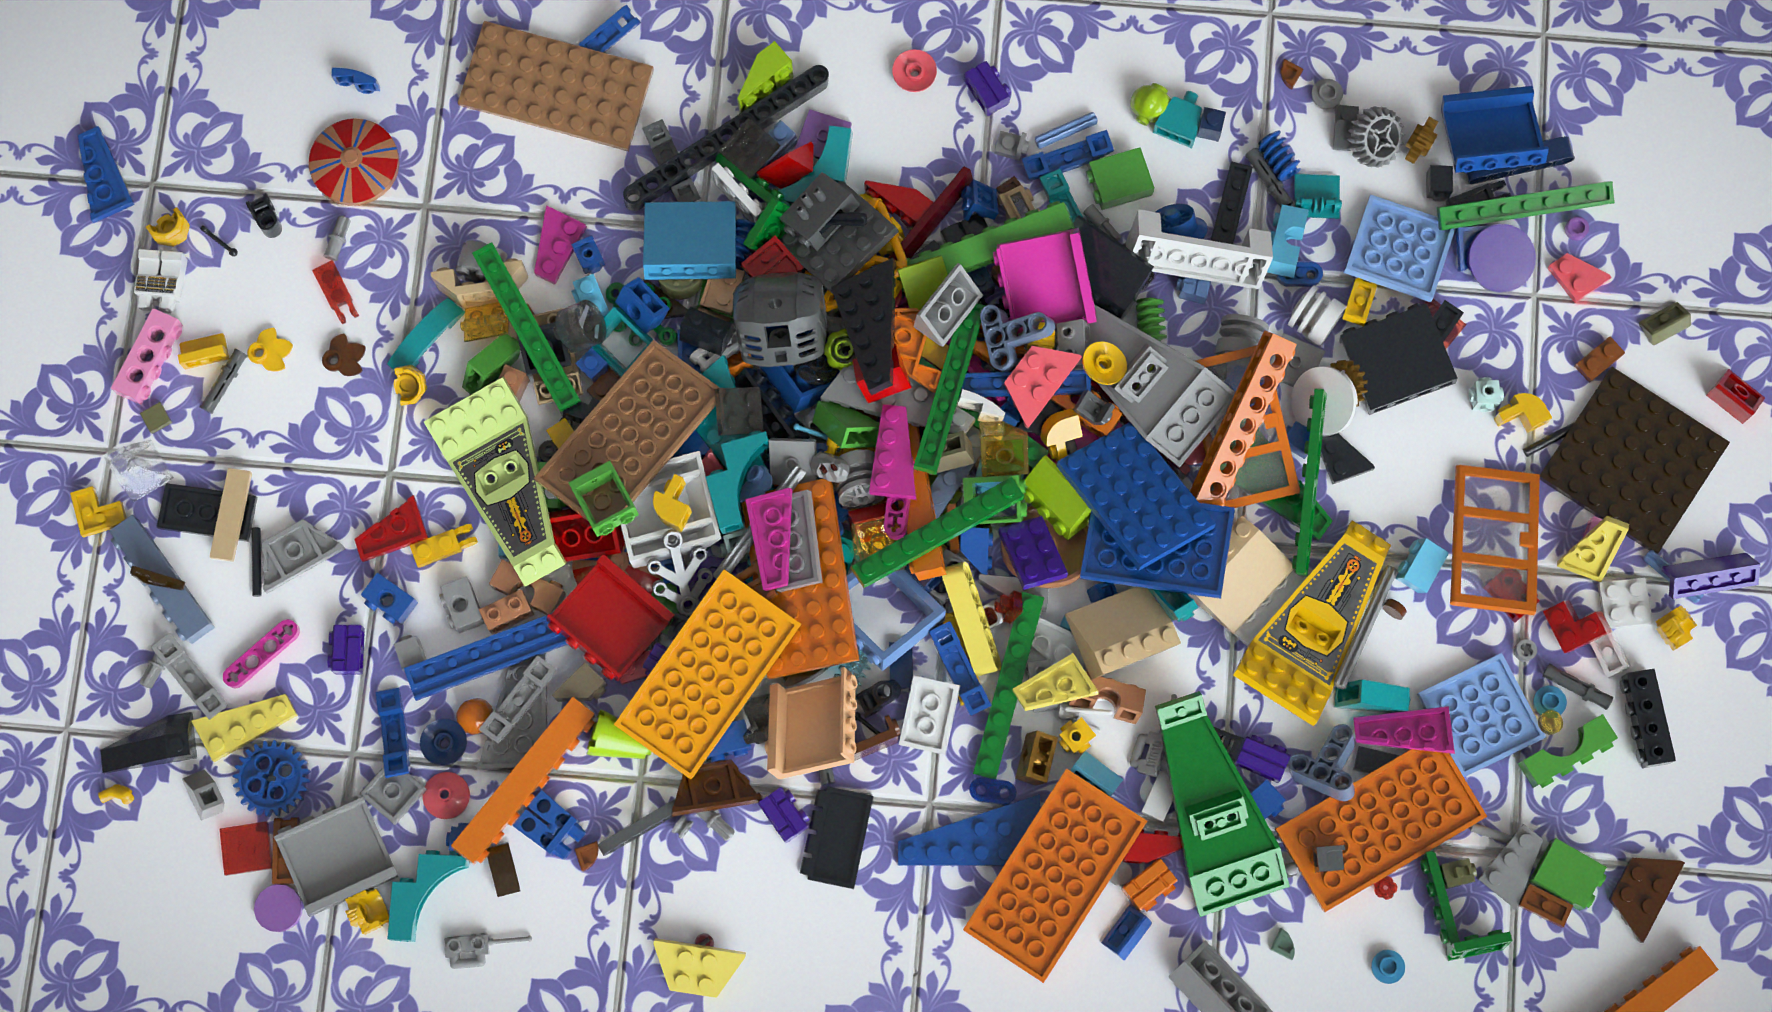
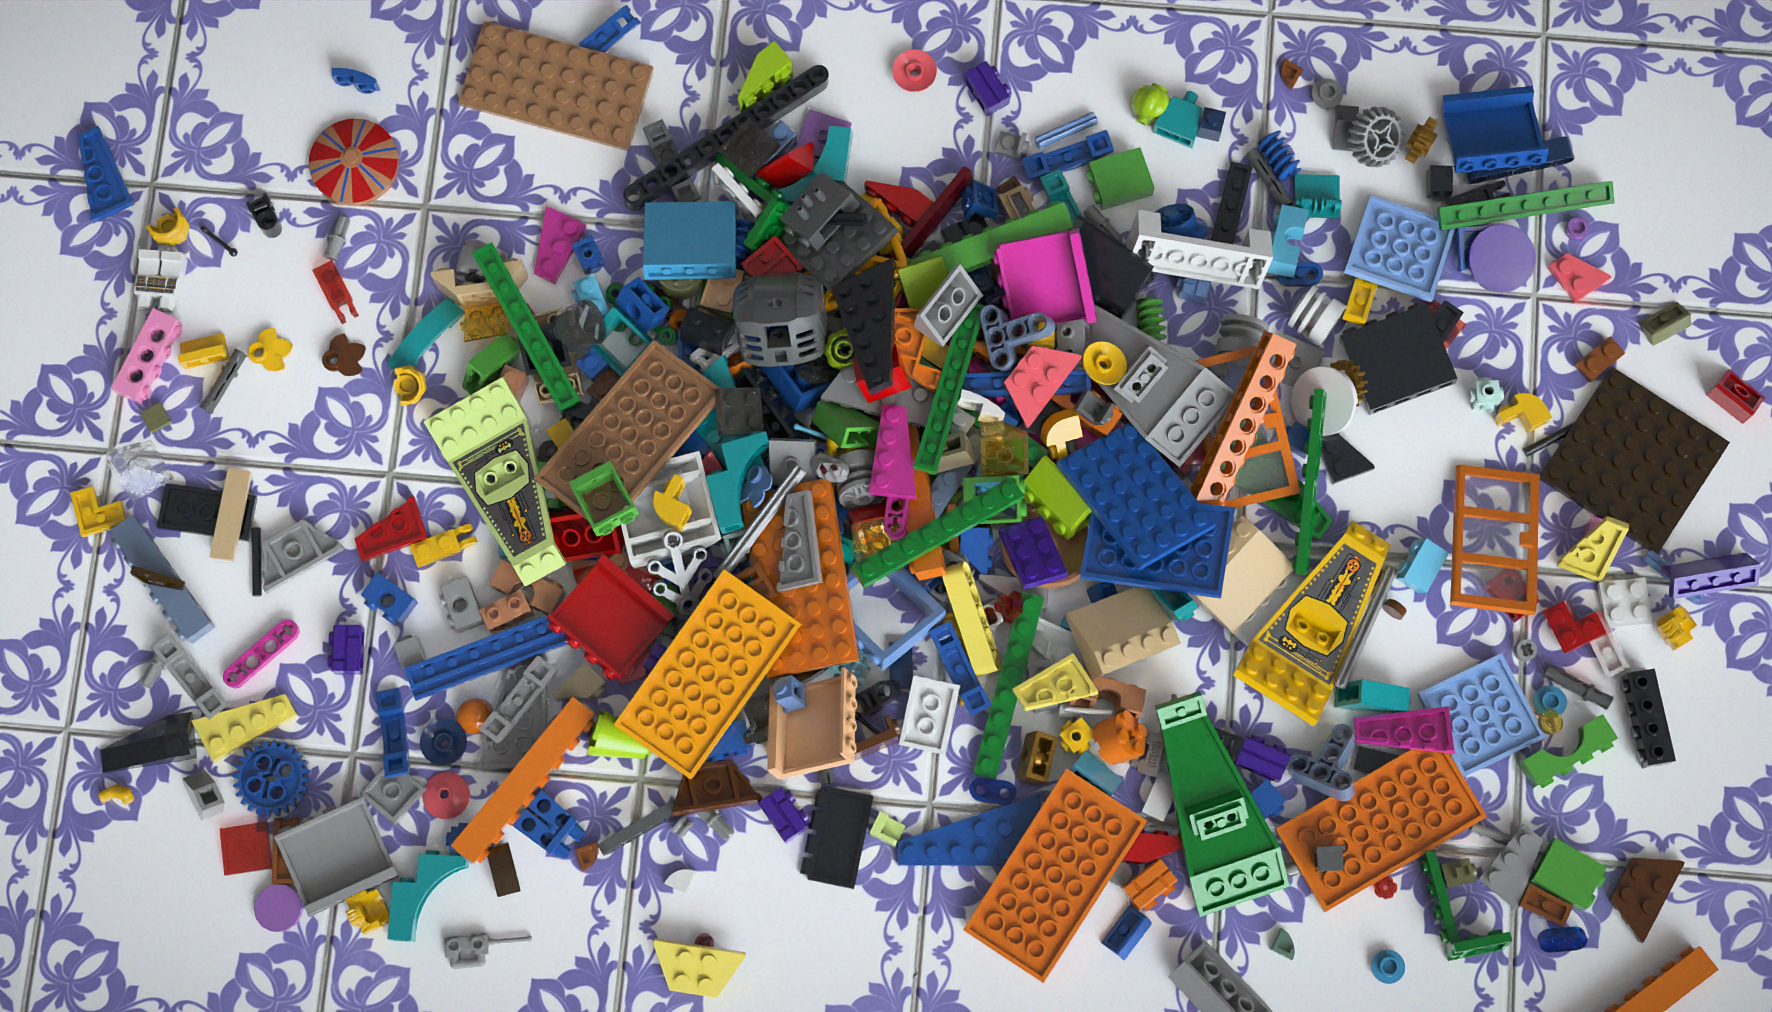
dark pink wing [745,488,792,591] -> none
none -> white tile [664,869,696,894]
none -> orange plate [669,309,687,331]
none -> medium blue brick [772,675,806,713]
none -> yellowish green panel [870,811,905,847]
none -> orange brick [1093,710,1147,765]
none -> clear blue plate [1537,926,1588,953]

